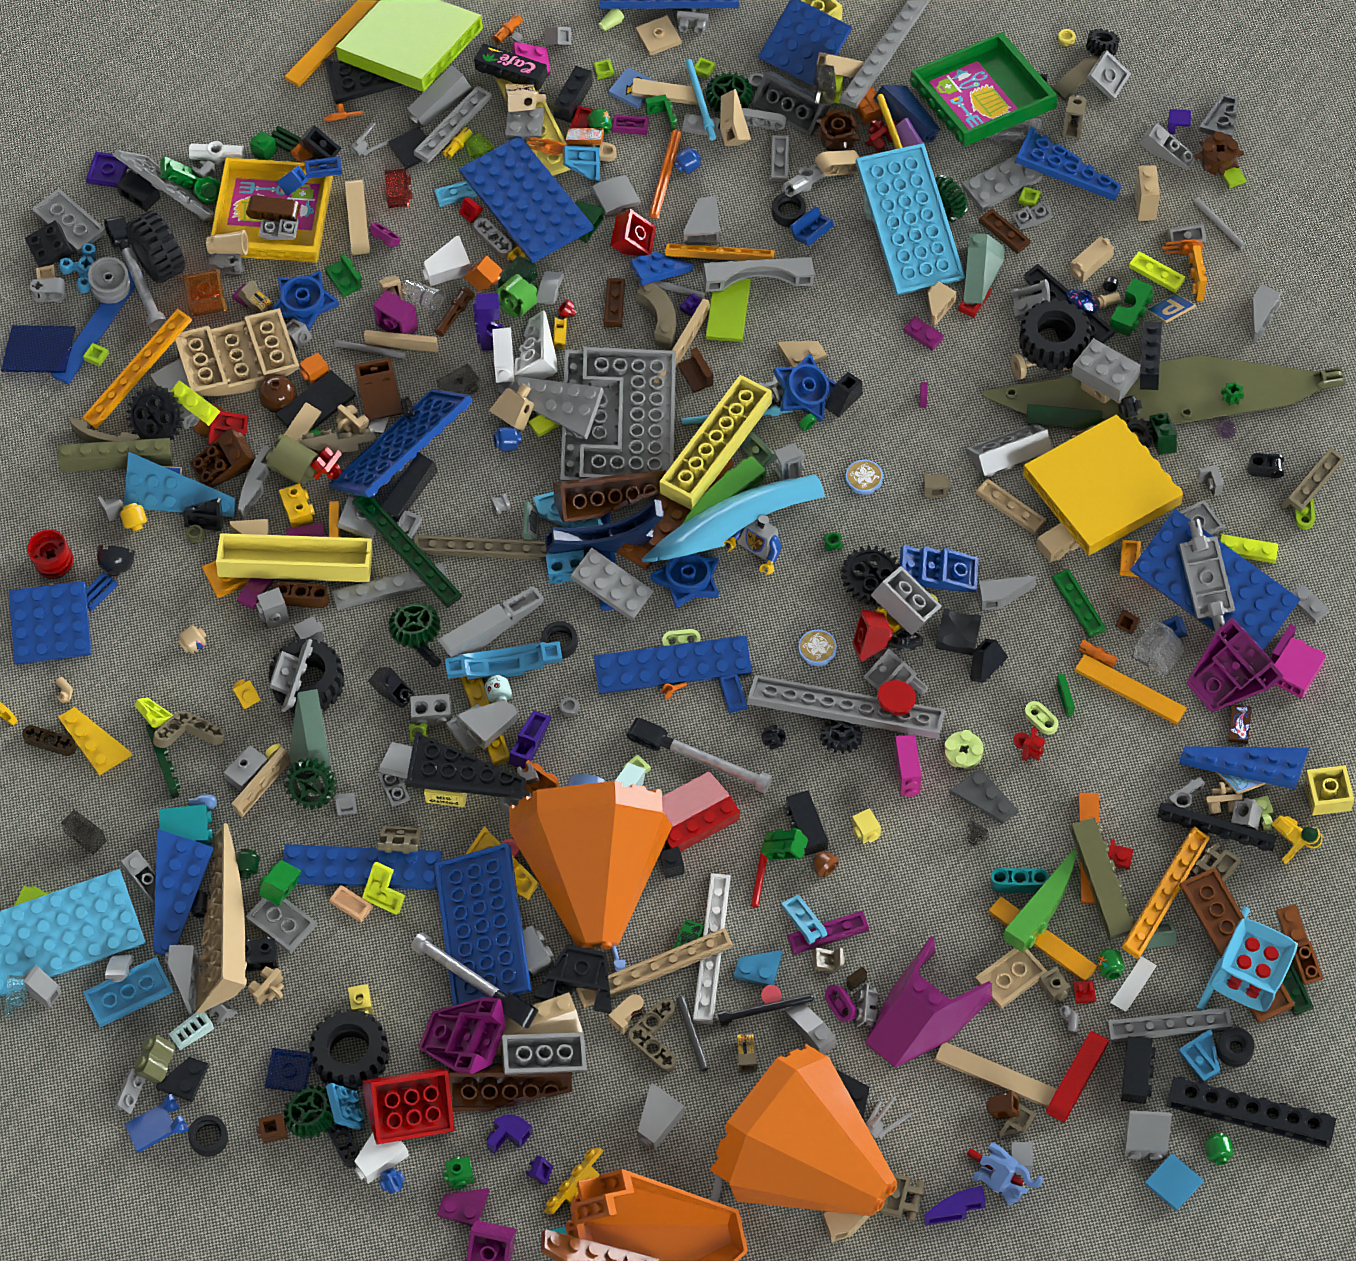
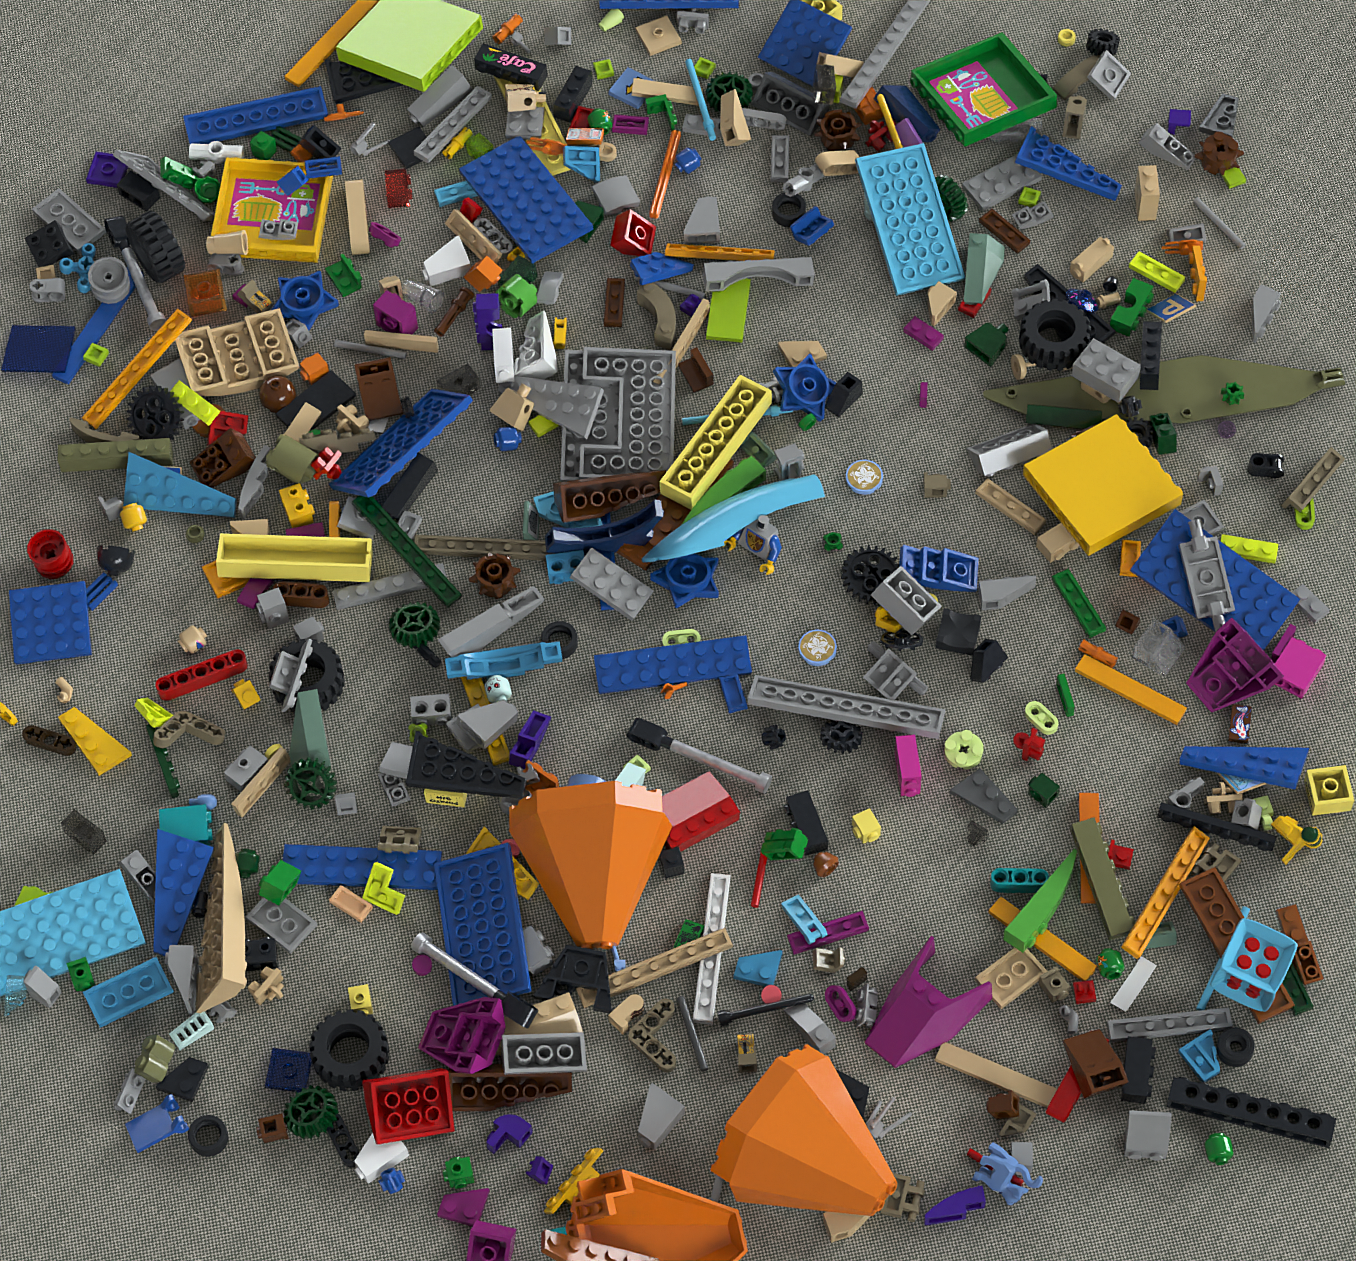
light grey slope [105,955,133,982] -> none
black wing [183,498,223,531] -> none
reddish brown beam [246,195,301,222] -> none
dark azure tile [326,1083,364,1130] -> none
black slope [368,667,415,708] -> none
light grey wheel [490,493,511,515] -> none
dark pink wing [512,42,550,77] -> none
red tile [558,299,577,318] -> none
light grey tile [560,697,579,717] -> none
red slope [852,609,892,661] -> none
red tile [877,680,916,715] -> none
dark azure tile [1144,1154,1204,1212] -> none
none -> green brick [66,957,96,992]
none -> red beam [155,649,248,701]
none -> blue plate [183,86,328,145]
none -> magenta tile [412,955,433,976]
none -> tan plate [445,209,503,264]
none -> reddish brown brick [469,552,521,599]
none -> dark green torso [964,323,1009,367]
none -> dark green brick [1028,773,1060,808]
none -> reddish brown slope [1062,1029,1129,1099]

